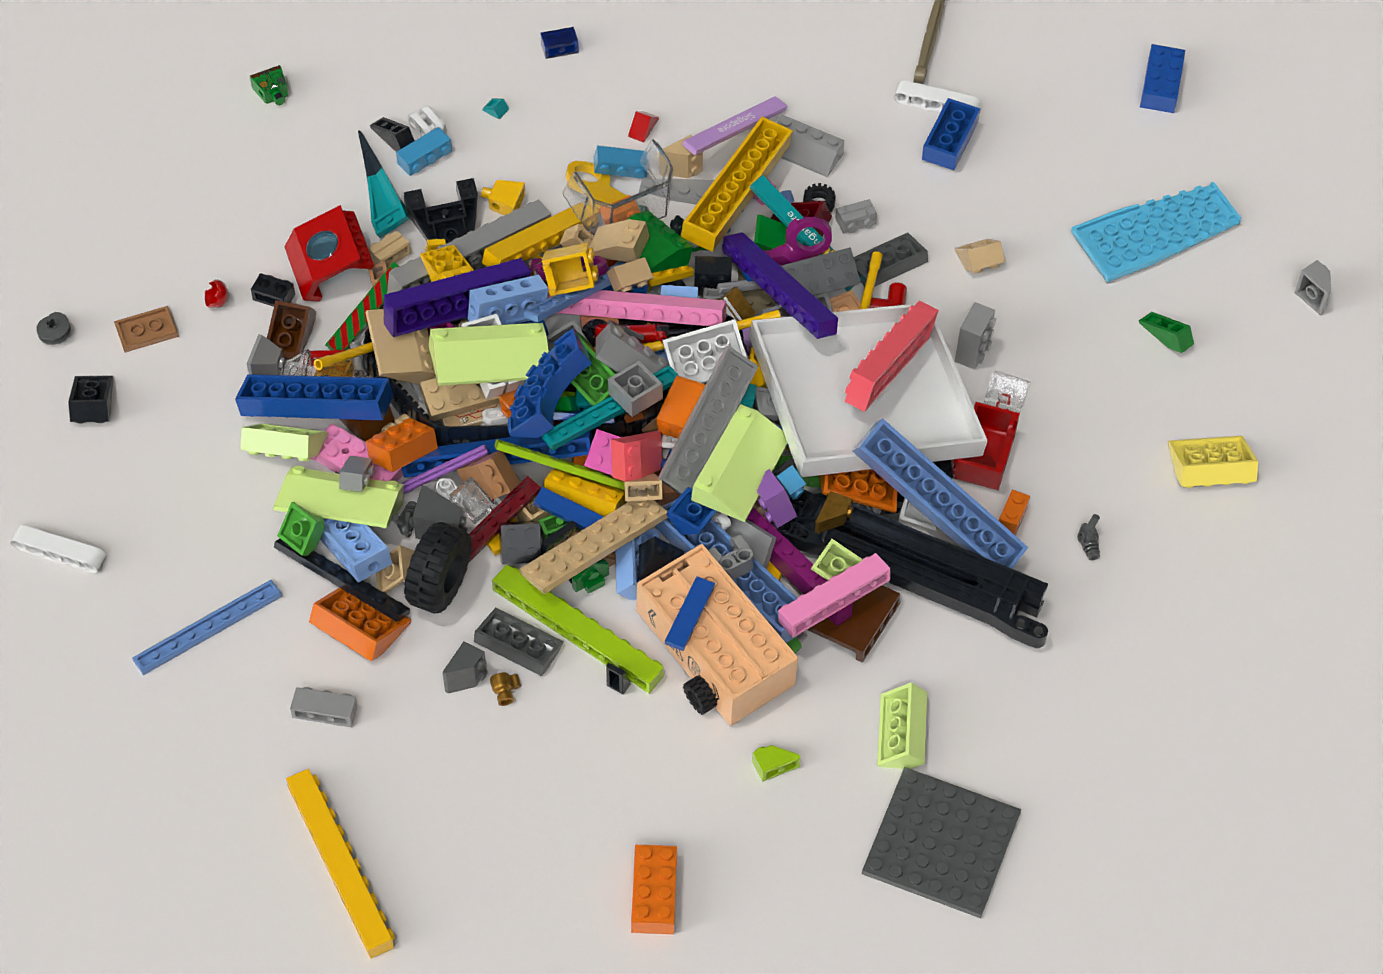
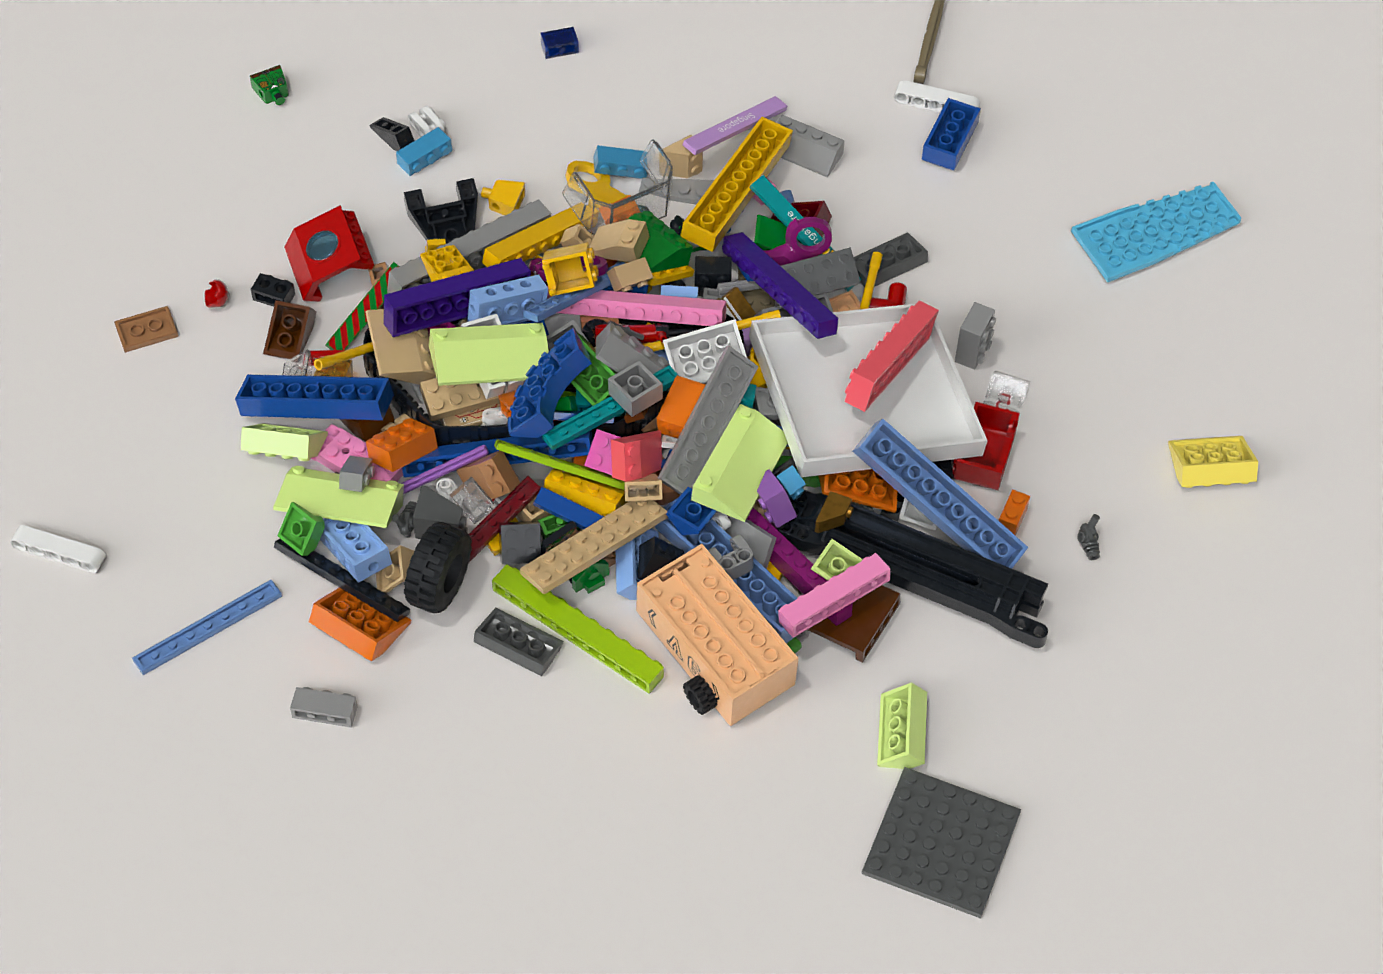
dark grey piece [36,312,71,345] -> none
black slope [68,376,113,424] -> none
light grey slope [247,334,286,375] -> none
yellow brick [286,768,395,959] -> none
light grey pin [350,341,365,377] -> none
teal plate [358,130,409,238] -> none
tan brick [369,231,411,267] -> none
dark grey slope [443,641,487,694] -> none
teal slope [482,98,509,119] -> none
pearl gold piece [490,672,521,706] -> none
black slope [606,662,631,695] -> none
red slope [628,111,659,143] -> none
orange brick [631,844,677,935] -> none
blue tile [665,576,715,651] -> none
lime slope [752,745,800,782] -> none
black tyre [803,183,836,212] -> none
light grey brick [835,199,877,233] -> none
tan slope [955,239,1005,273] -> none
green slope [1139,312,1194,353] -> none
blue brick [1140,44,1185,113] -> none
light grey slope [1294,260,1331,315] -> none

